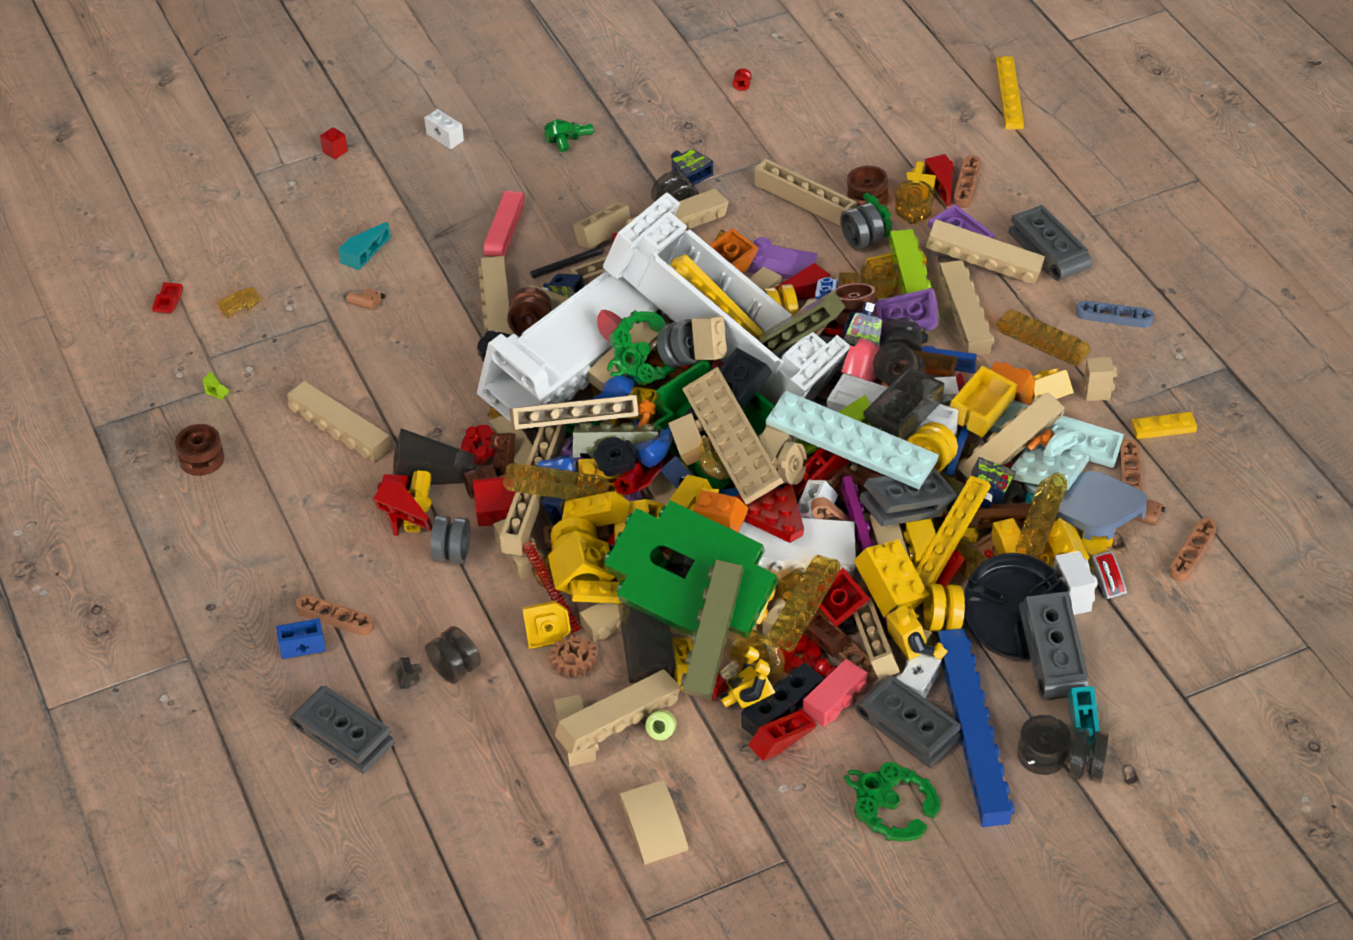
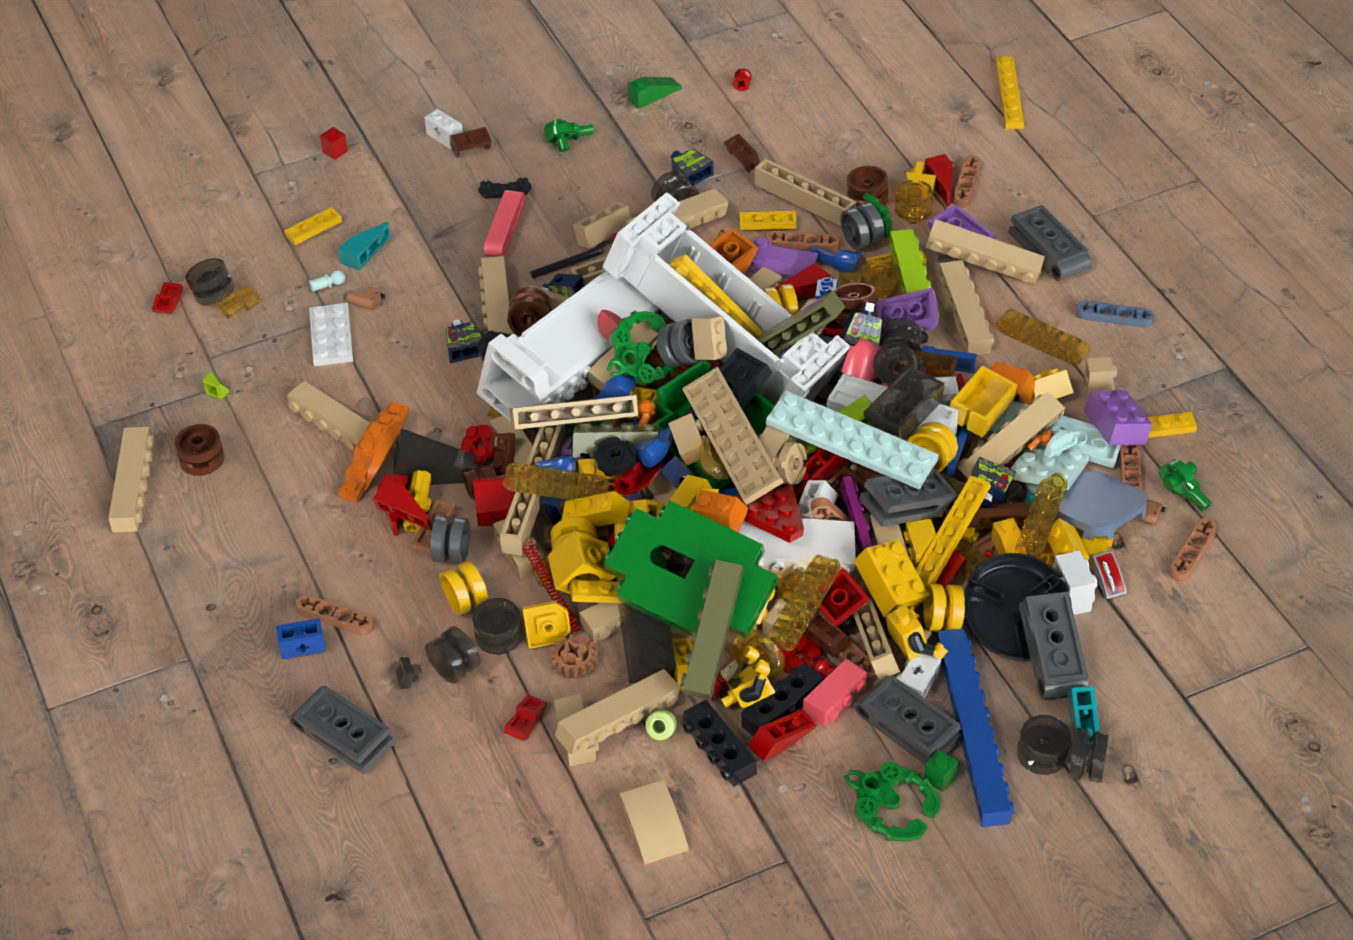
none -> tan brick [108,427,155,532]
none -> clear smoke wheel [185,258,235,305]
none -> yellow plate [284,207,342,245]
none -> light aqua pin [309,270,345,292]
none -> white plate [309,303,353,366]
none -> orange piece [338,401,410,503]
none -> nougat plate [411,499,457,554]
none -> yellow wheel [439,560,488,616]
none -> dark blue torso [446,320,482,364]
none -> copper hinge [451,127,491,157]
none -> clear smoke wheel [472,598,523,655]
none -> black piece [478,177,532,199]
none -> red slope [504,694,547,741]
none -> green slope [628,77,682,109]
none -> black brick [682,700,757,787]
none -> copper hinge [724,133,760,172]
none -> yellow plate [739,211,796,230]
none -> nougat beam [766,231,839,252]
none -> blue animal [810,247,862,273]
none -> green brick [924,749,958,792]
none -> medium lavender brick [1084,389,1152,445]
none -> green pin [1159,459,1212,512]

